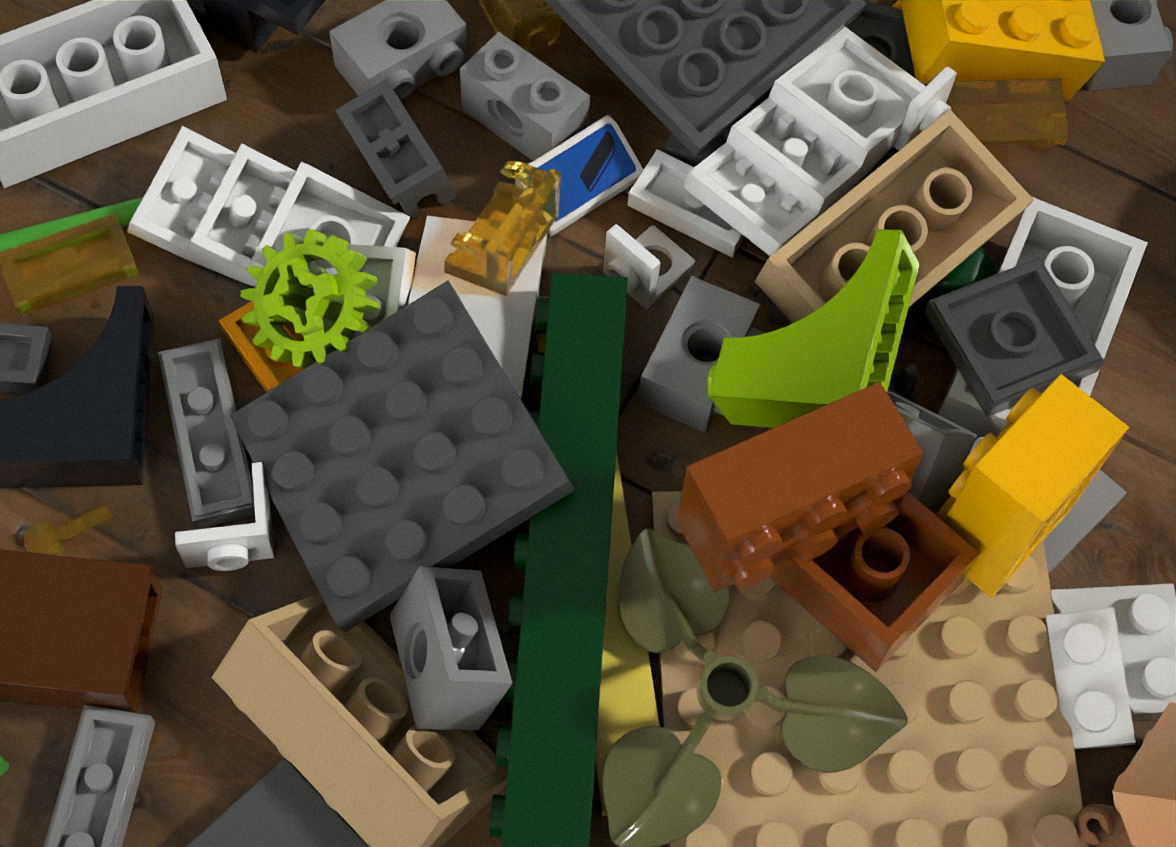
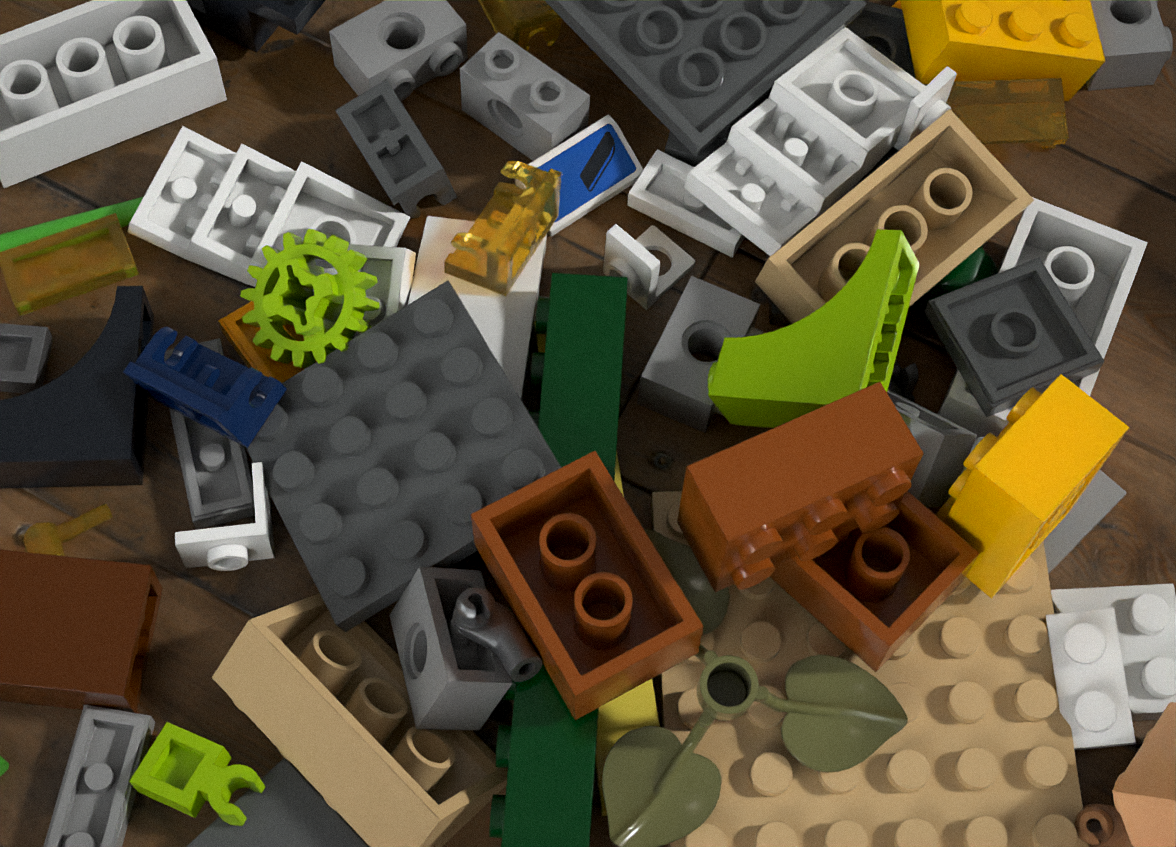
none -> dark blue hinge [123,326,287,448]
none -> lime plate [129,722,266,826]
none -> flat silver arm [453,587,543,682]
none -> dark orange brick [471,451,703,720]

